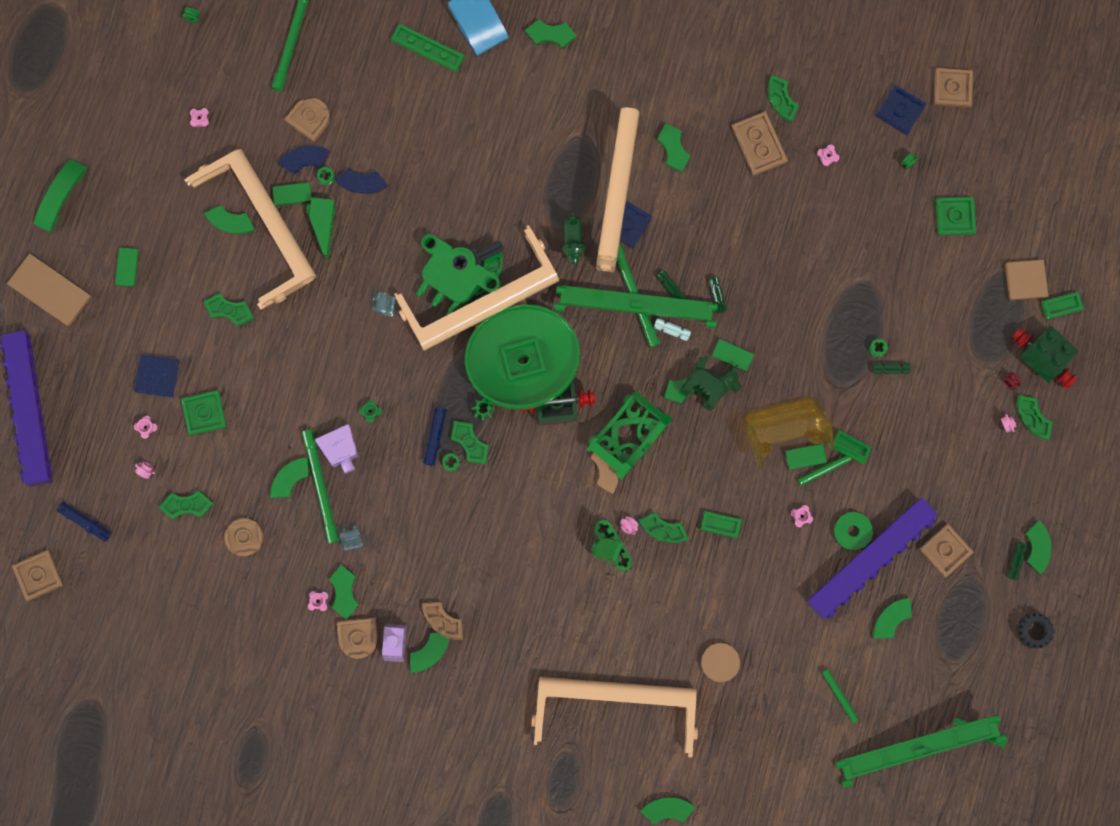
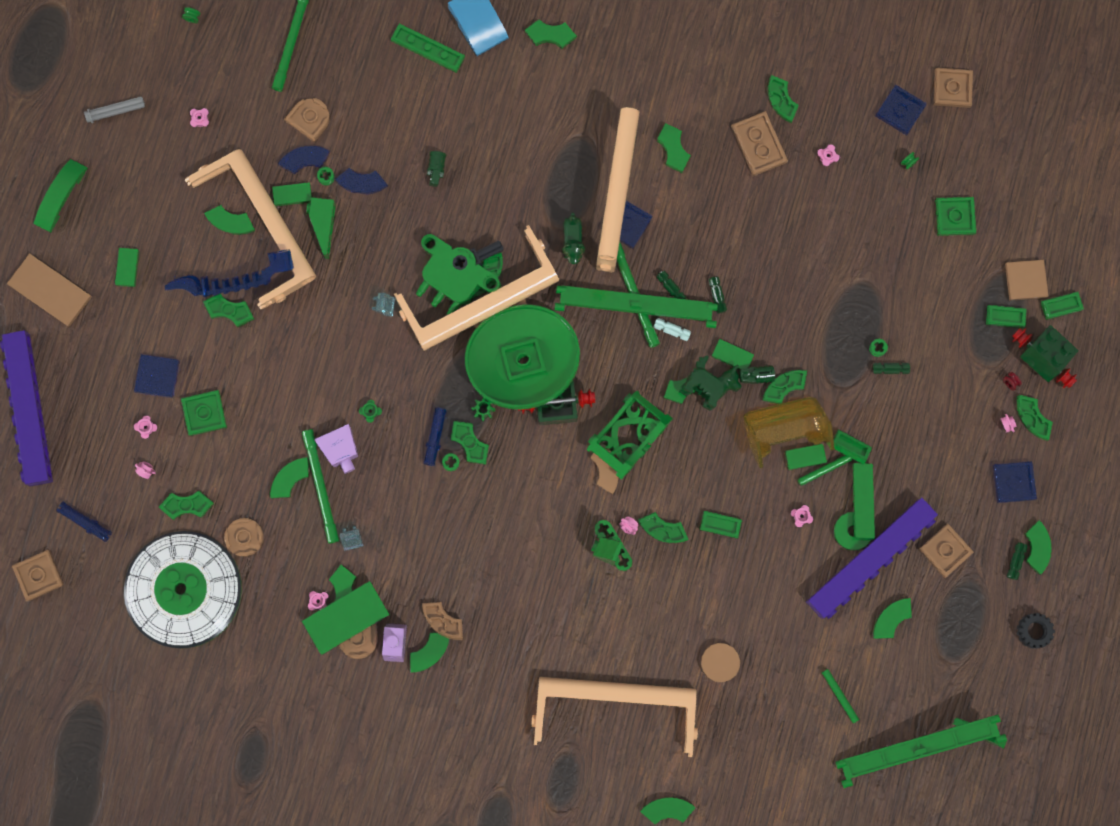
none -> light grey axle [84,97,145,123]
none -> dish [124,531,242,648]
none -> clear blue piece [164,249,294,297]
none -> green tile [302,581,390,655]
none -> dark green hinge [427,151,447,187]
none -> dark green hinge [739,365,775,384]
none -> green tile [762,370,807,405]
none -> green tile [853,463,875,540]
none -> green tile [986,305,1026,328]
none -> clear blue tile [993,461,1037,503]

